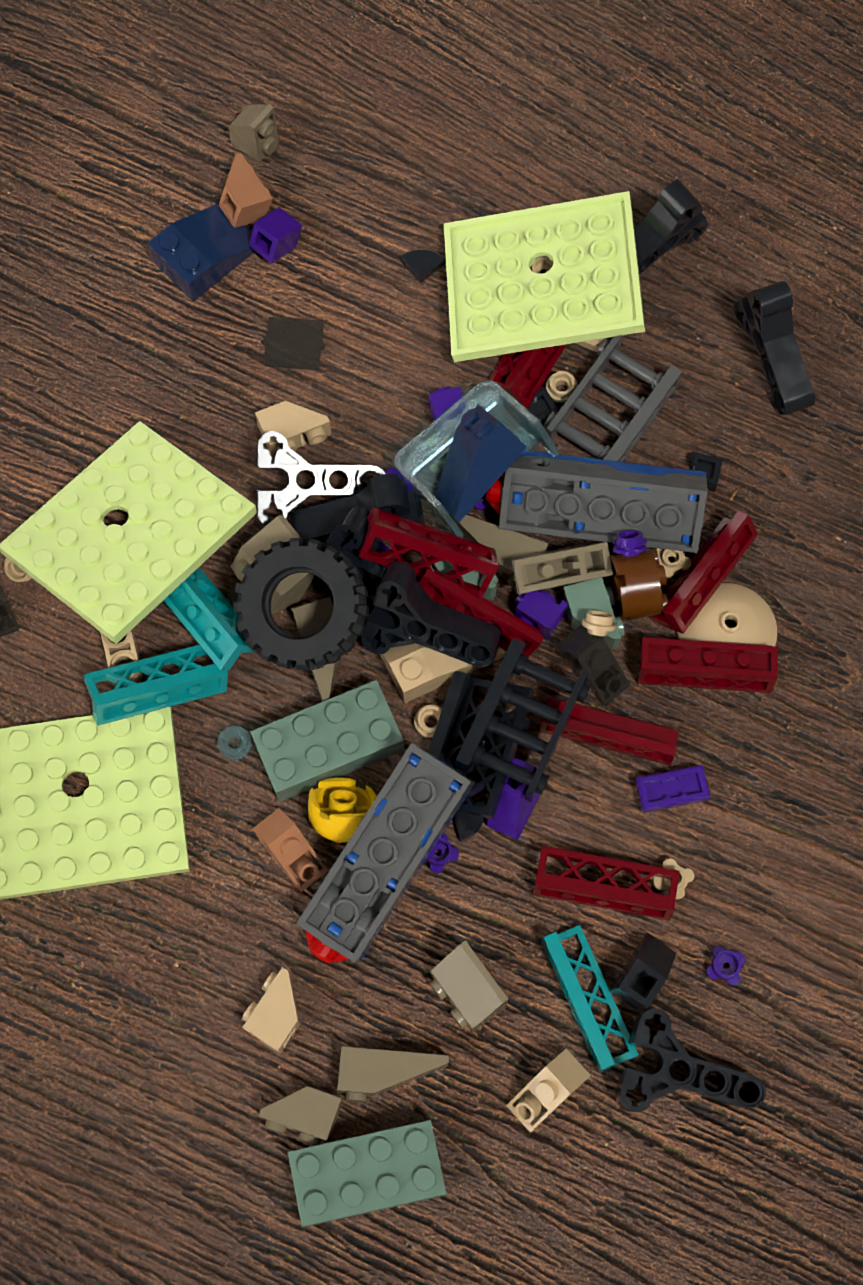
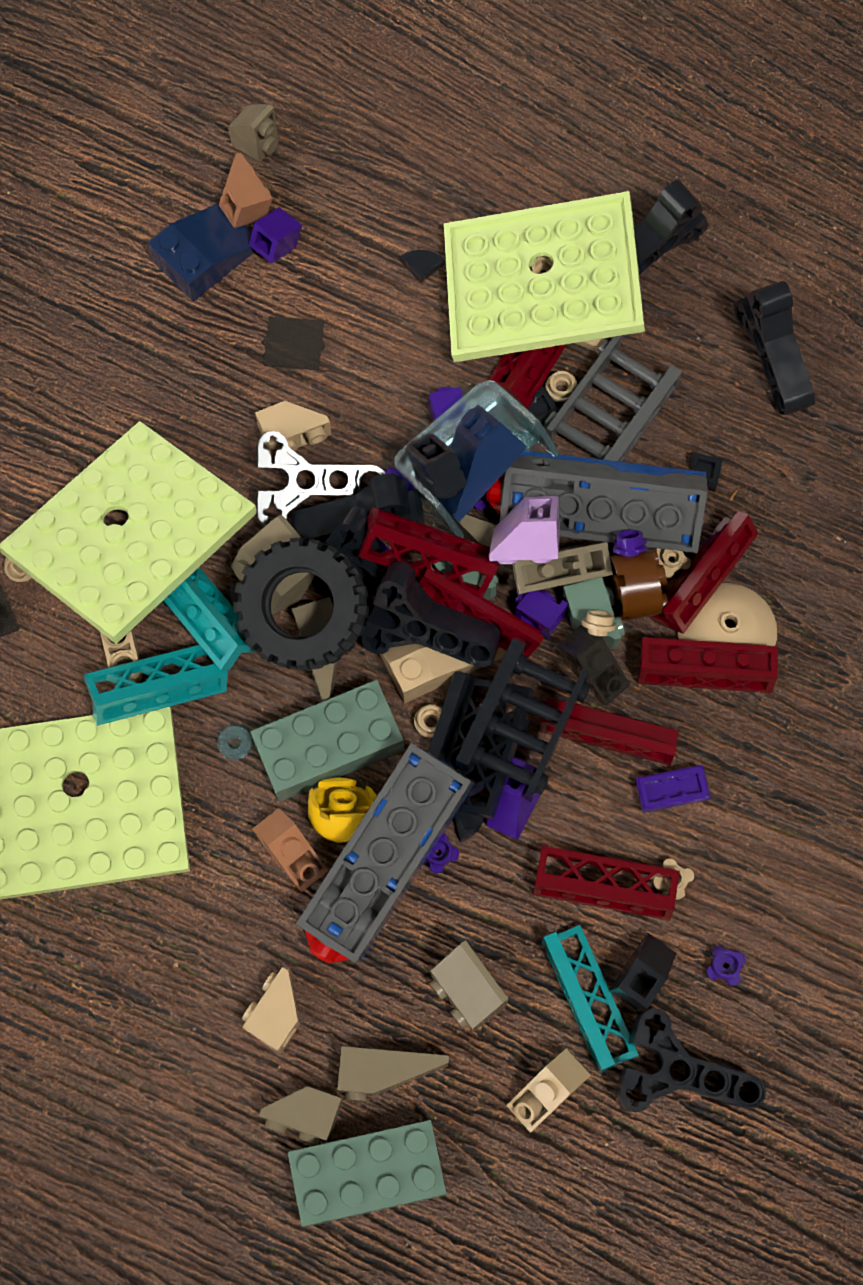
none -> black brick [405,433,467,499]
none -> lavender slope [489,496,560,564]

